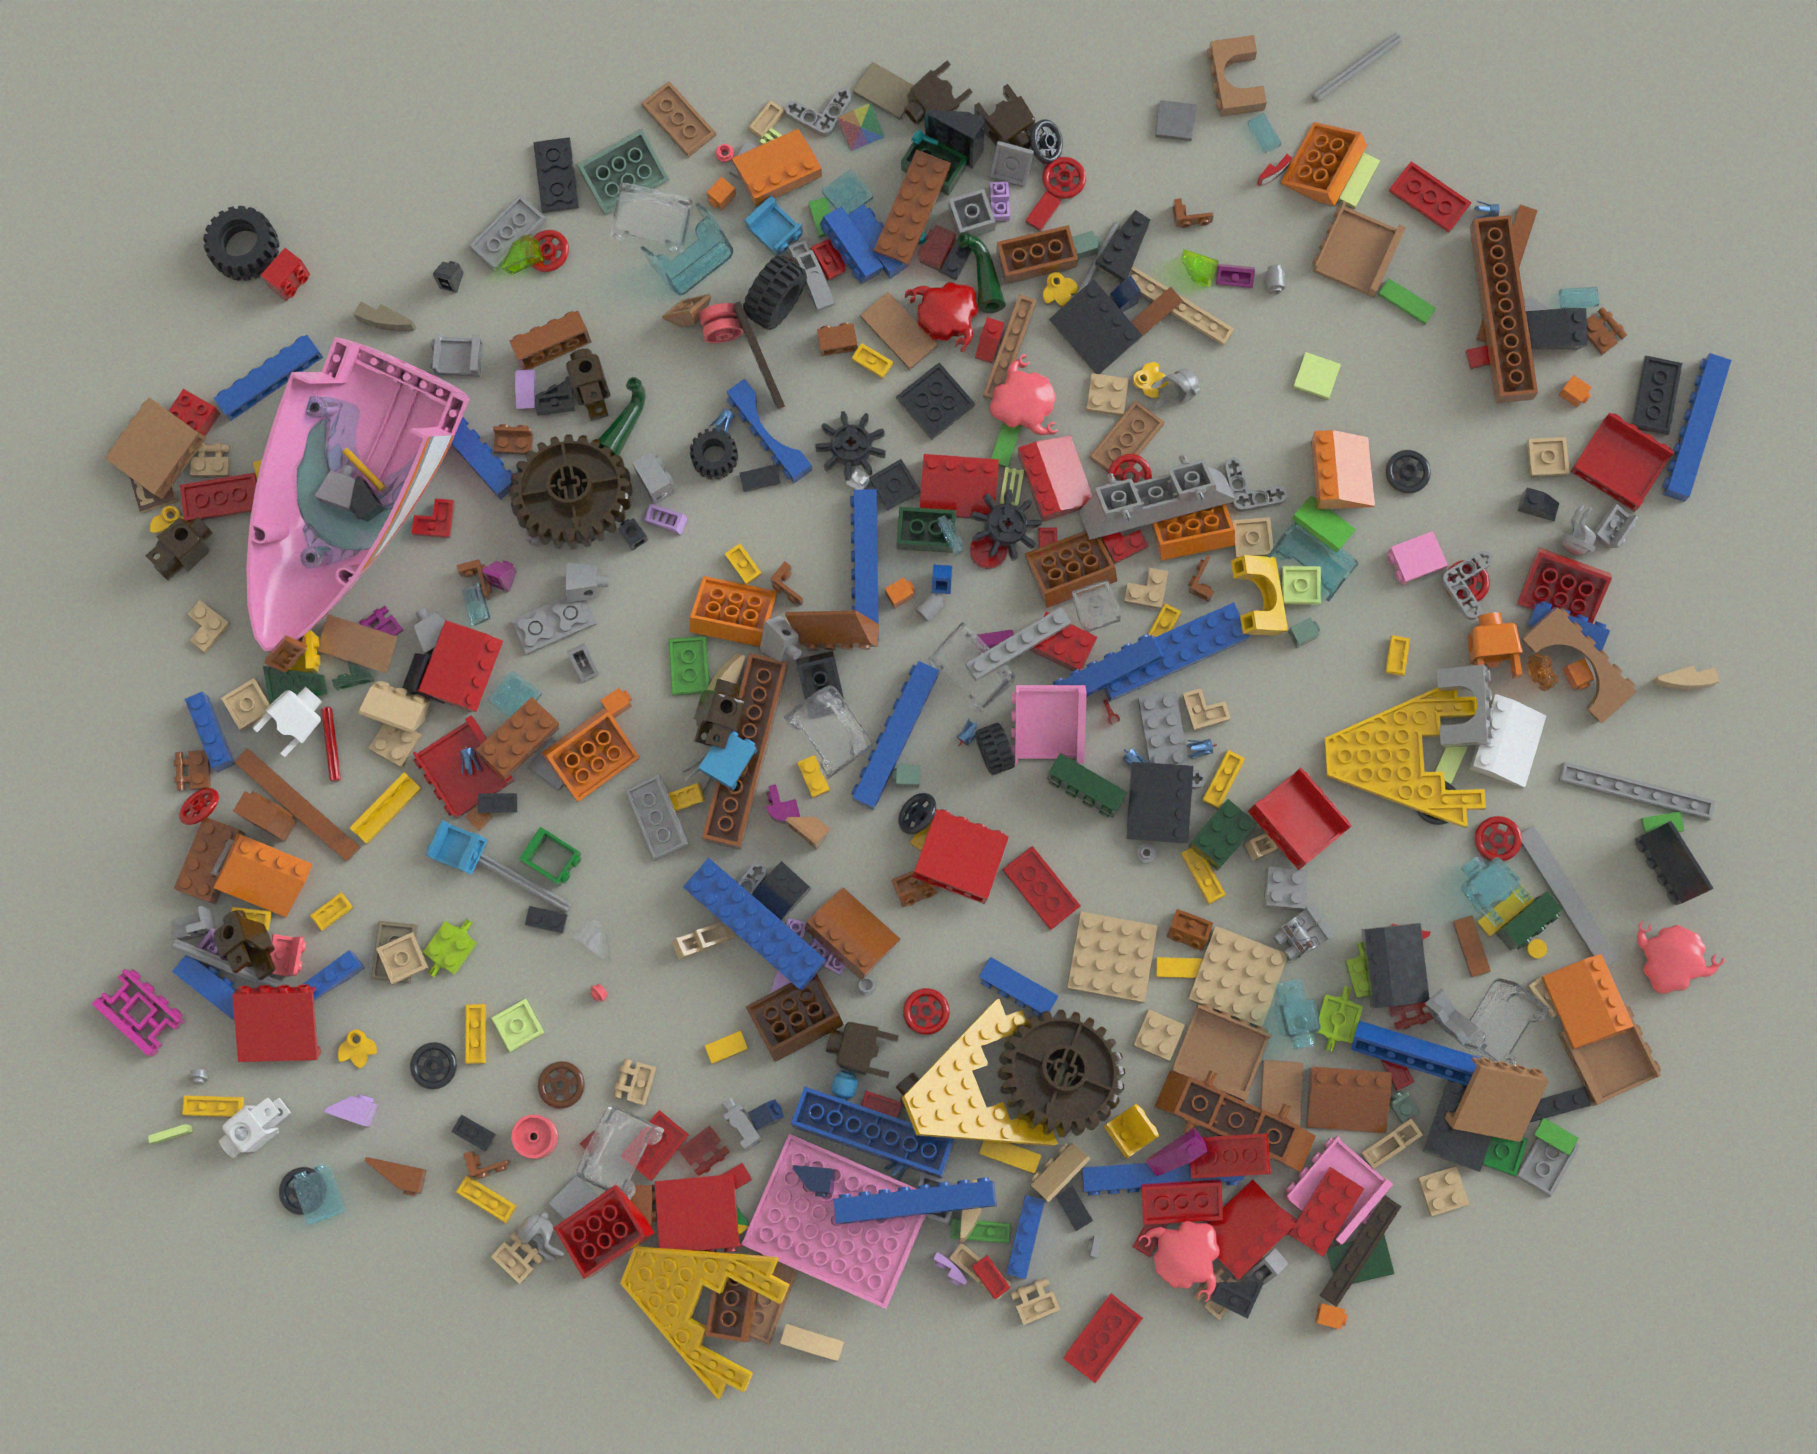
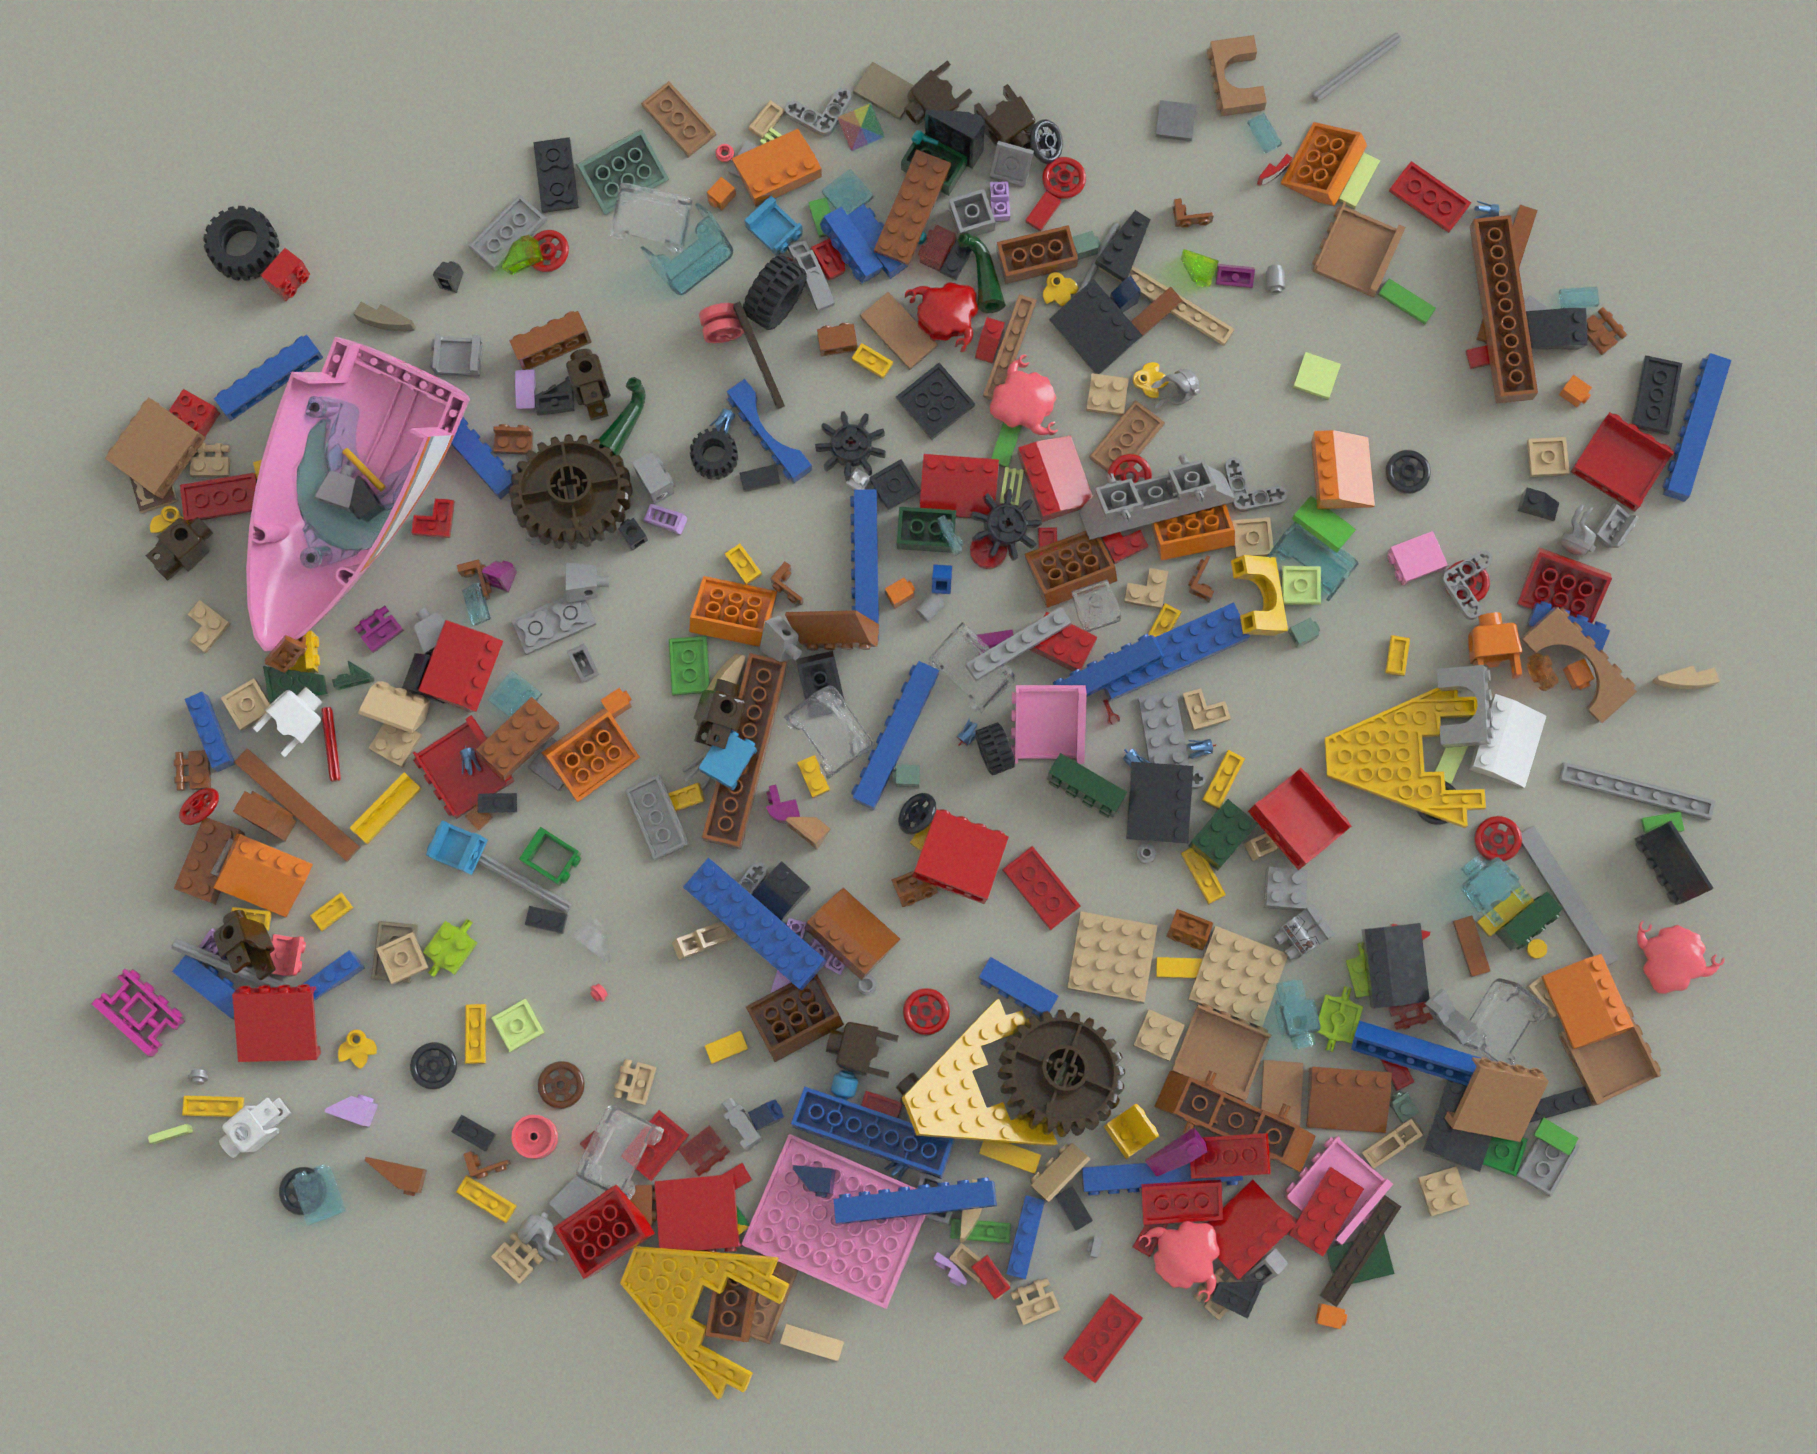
light grey panel [171,906,215,941] -> none
medium nougat tile [317,614,398,673] -> none
medium nougat slope [662,294,711,328] -> none

